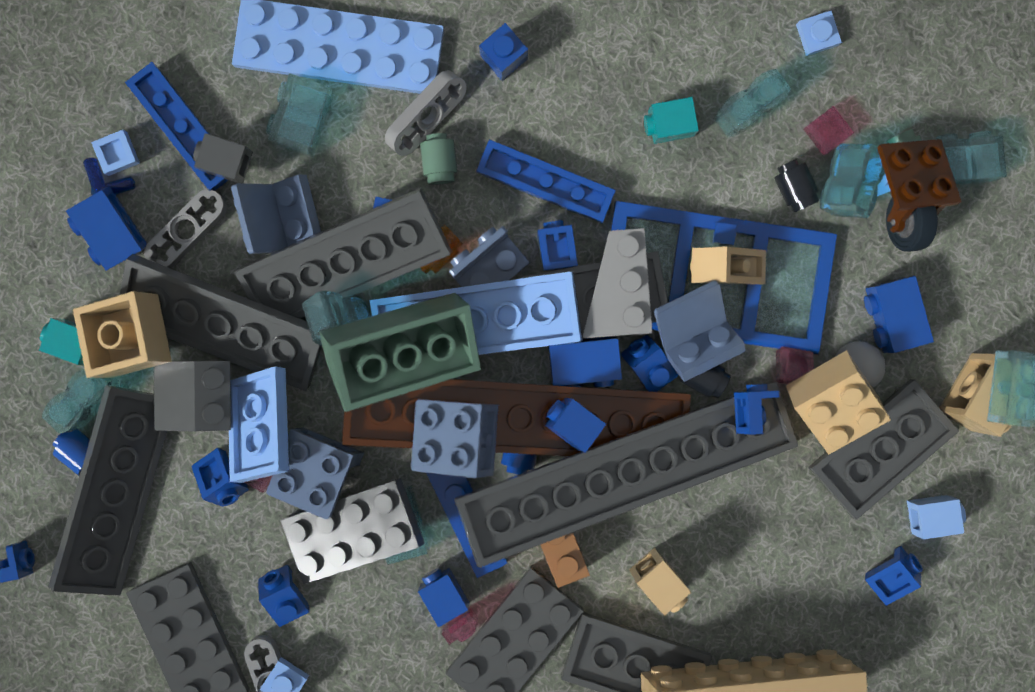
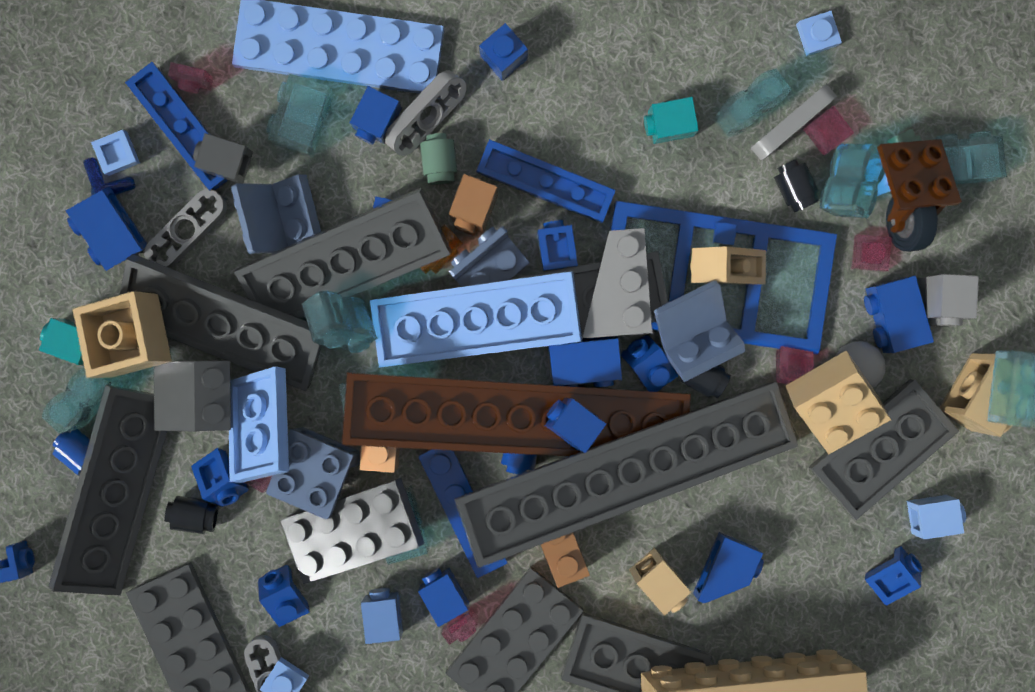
sand green slope [319,293,481,412] -> none
sand blue bracket [411,400,498,478] -> none
blue bracket [734,384,780,435] -> none
none -> black brick [164,496,219,534]
none -> clear pink plate [168,62,213,93]
none -> blue brick [350,86,402,145]
none -> light nougat brick [360,446,400,473]
none -> medium blue brick [361,588,403,644]
none -> medium nougat brick [449,174,498,236]
none -> blue slope [693,532,764,604]
none -> light grey beam [750,83,837,161]
none -> clear pink plate [851,234,892,272]
none -> light grey brick [917,274,979,326]

